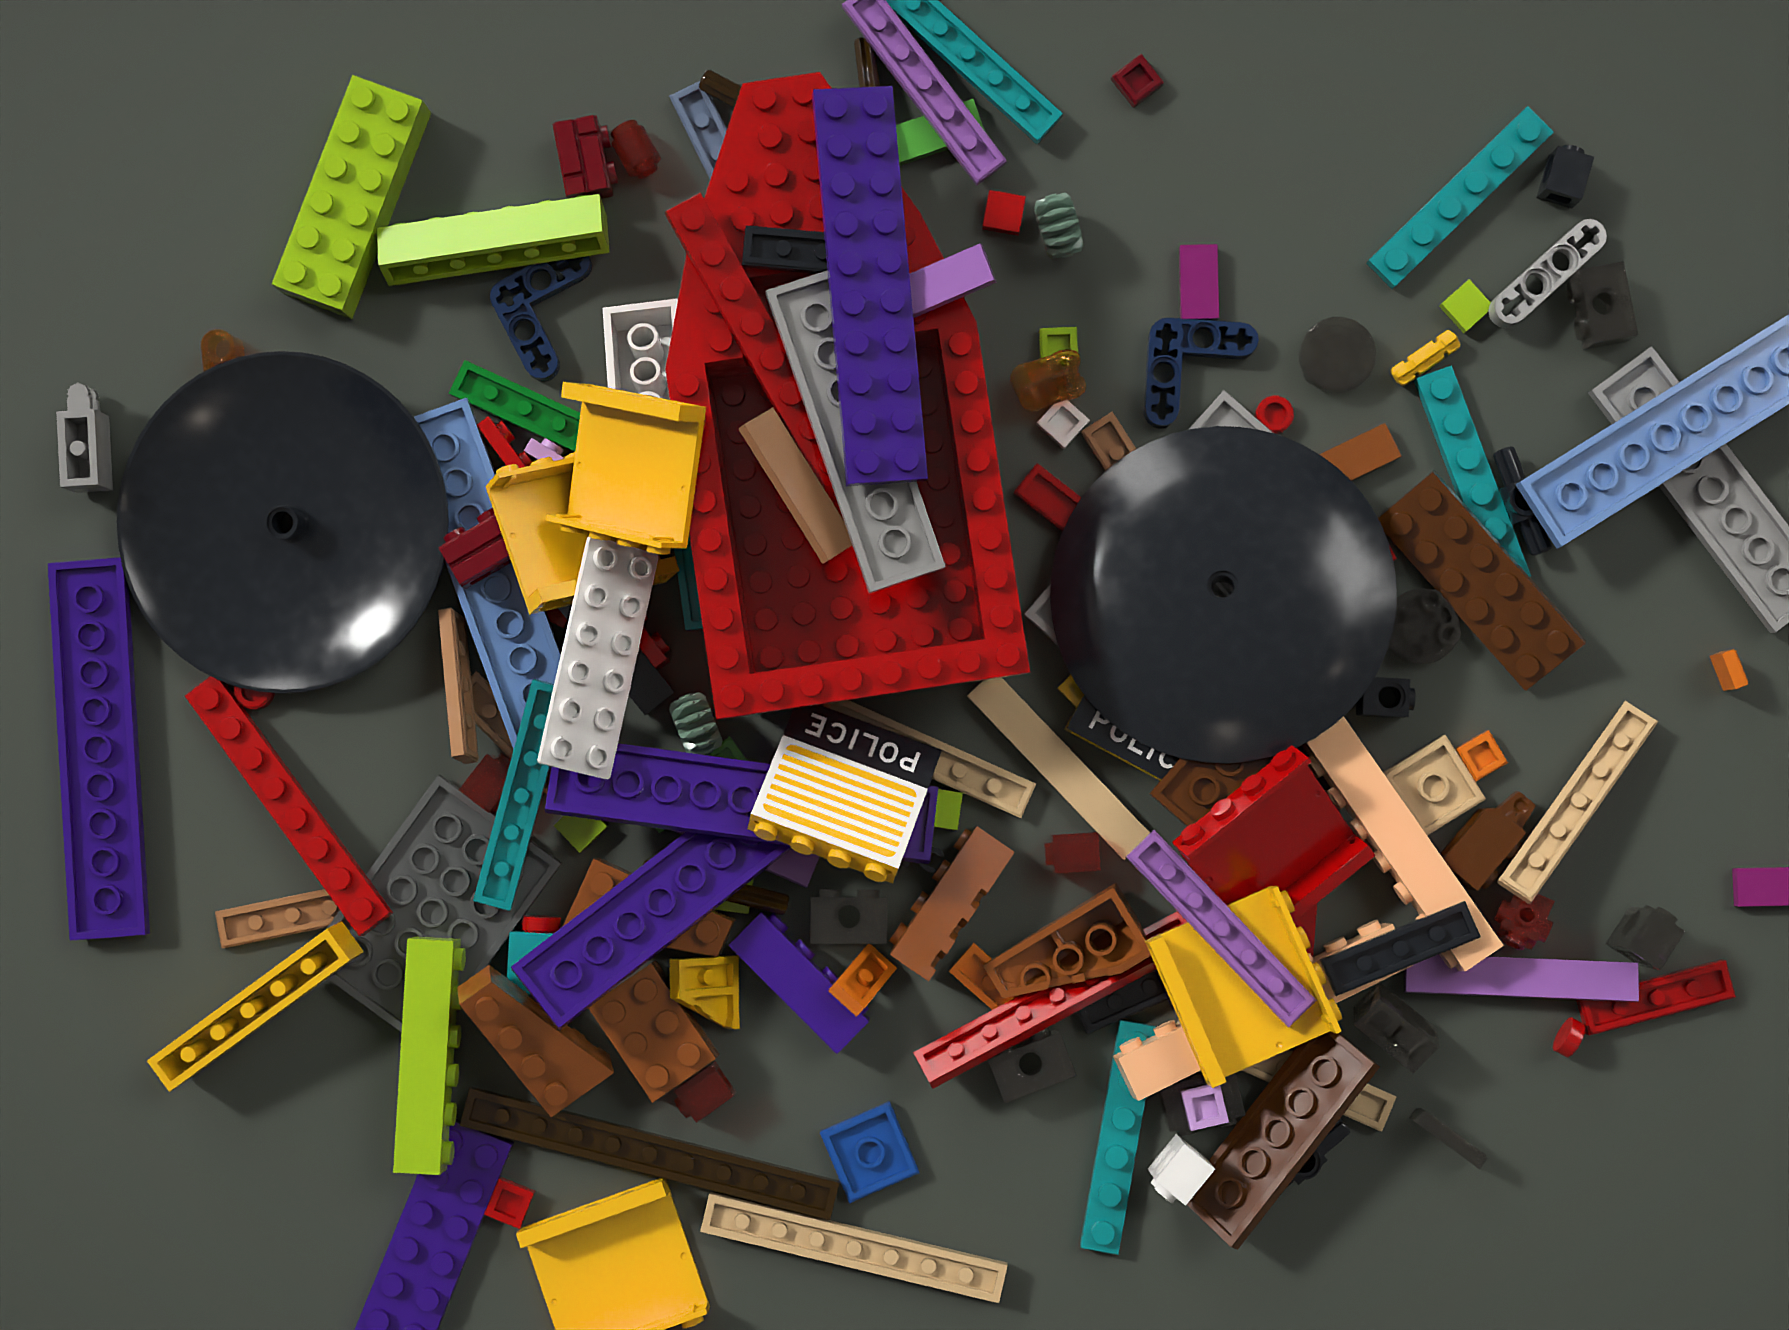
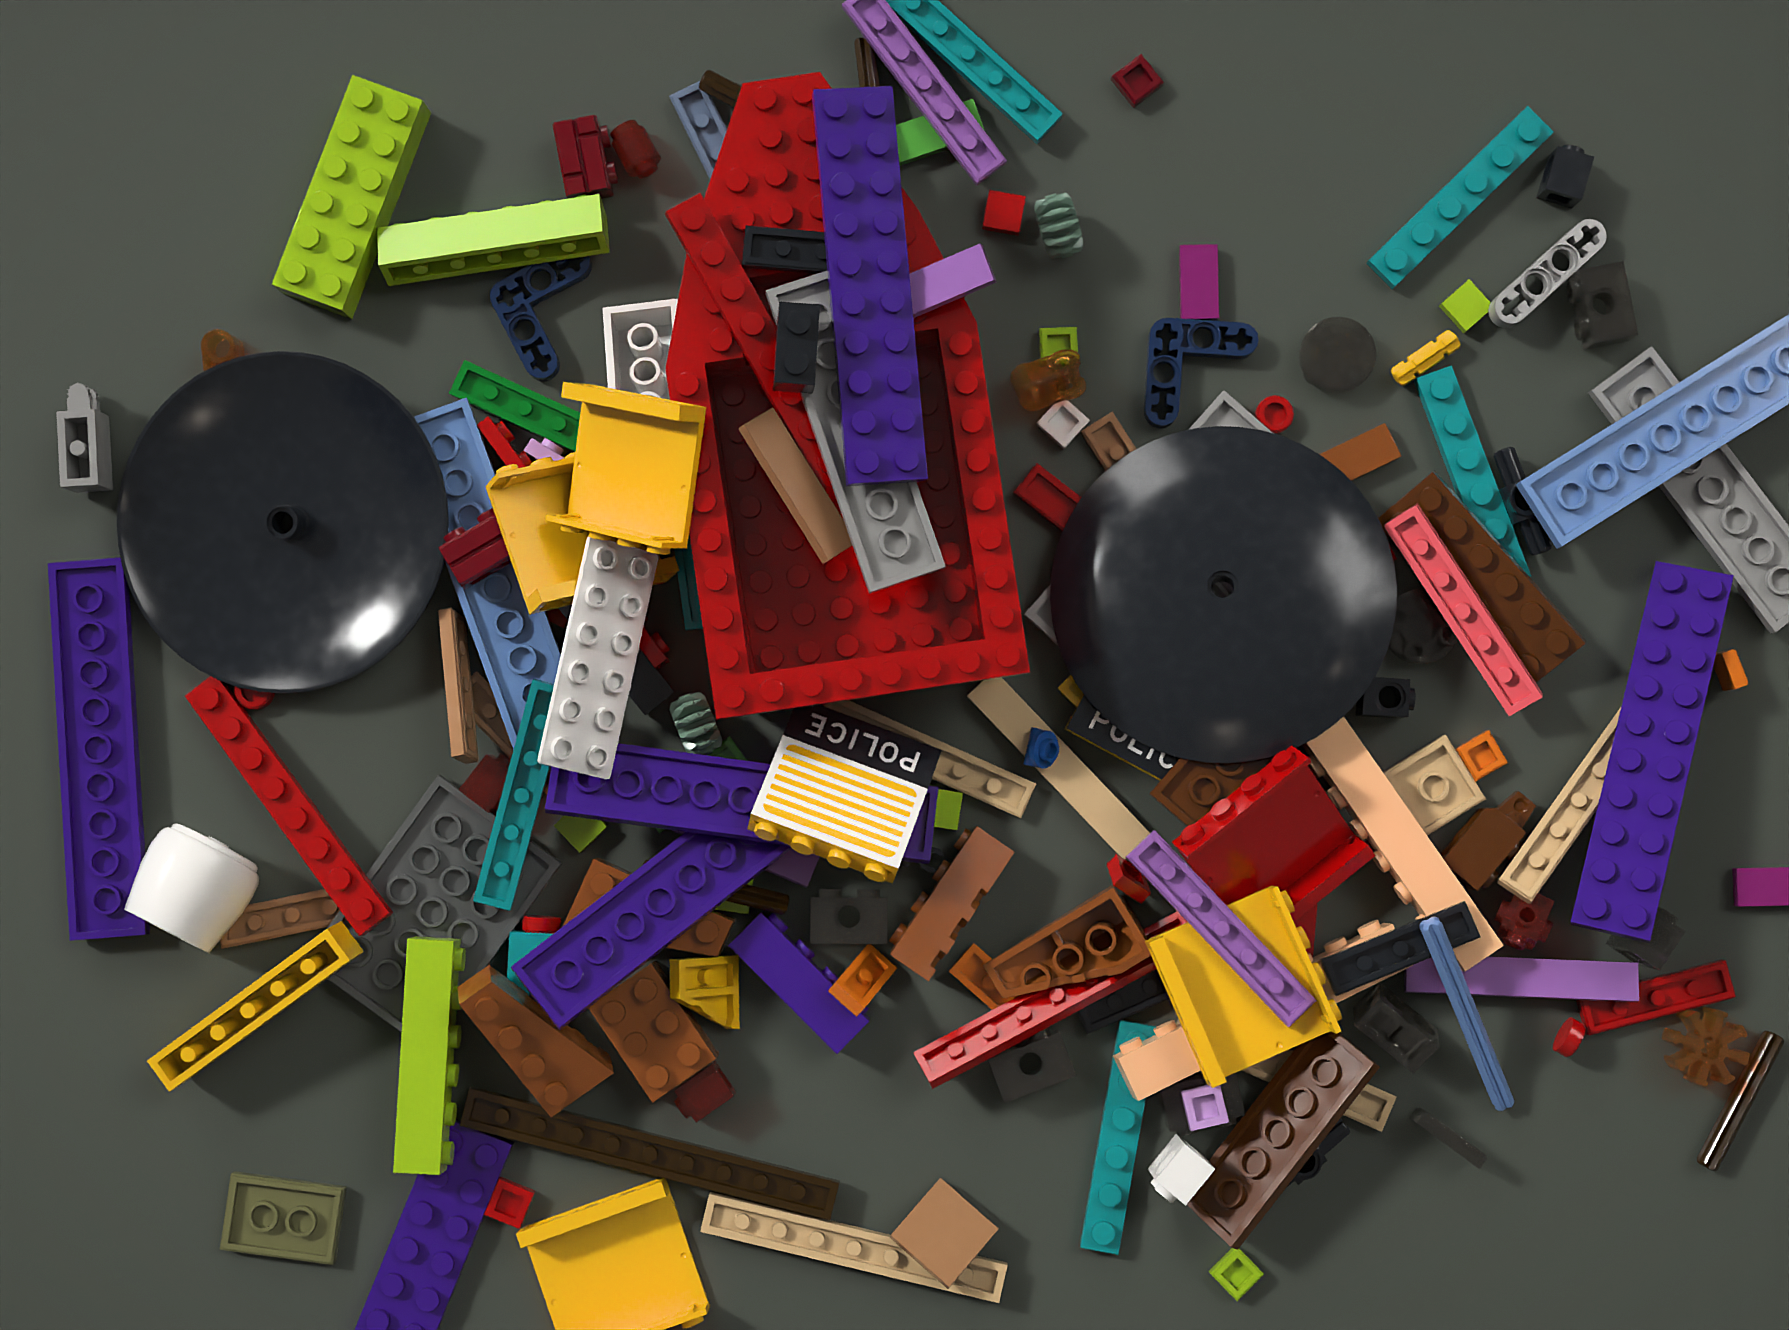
blue tile [820,1101,920,1203] -> none
clear red brick [1044,832,1101,873] -> none
none -> white piece [124,823,259,953]
none -> olive tile [220,1171,347,1265]
none -> black brick [773,302,820,394]
none -> medium nougat tile [890,1178,999,1289]
none -> blue plate [1023,727,1059,768]
none -> red tile [1107,854,1151,904]
none -> lime tile [1209,1248,1264,1301]
none -> coral plate [1384,503,1543,716]
none -> medium blue axle [1420,917,1514,1111]
none -> dark purple plate [1571,561,1734,944]
none -> clear orange gear [1662,1007,1750,1086]
none -> dark brown axle [1697,1030,1784,1171]

